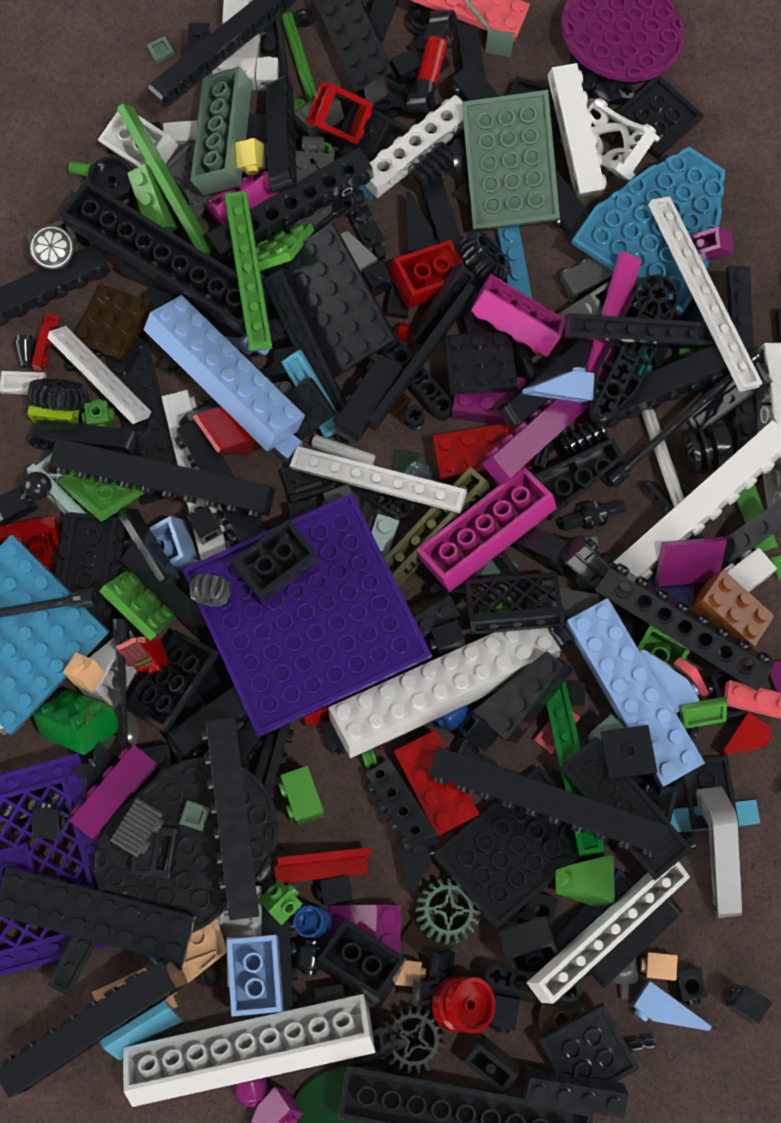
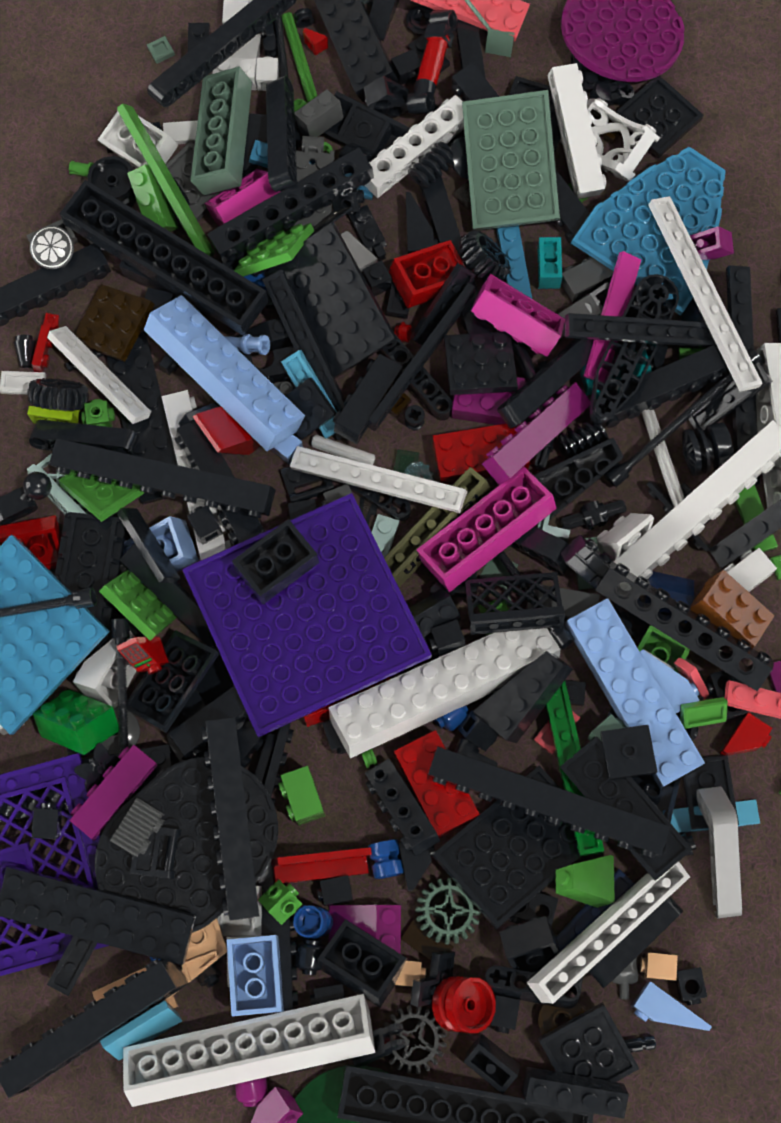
light nougat brick [63,652,105,693] -> none
sand green tile [179,800,210,831] -> none
dark grey gear [190,573,230,607] -> none
bright green tile [225,191,272,351] -> none
light yellow brick [235,138,266,175] -> none
red window [306,81,373,144] -> none
light blue slope [523,367,595,403] -> none
magenta tile [655,537,727,587] -> none
black brick [725,985,773,1024] -> none
none -> red slope [303,28,328,55]
none -> blue wheel [368,840,404,879]
none -> teal brick [537,237,562,289]
none -> light aqua bracket [538,514,570,542]
none -> white slope [597,513,654,564]

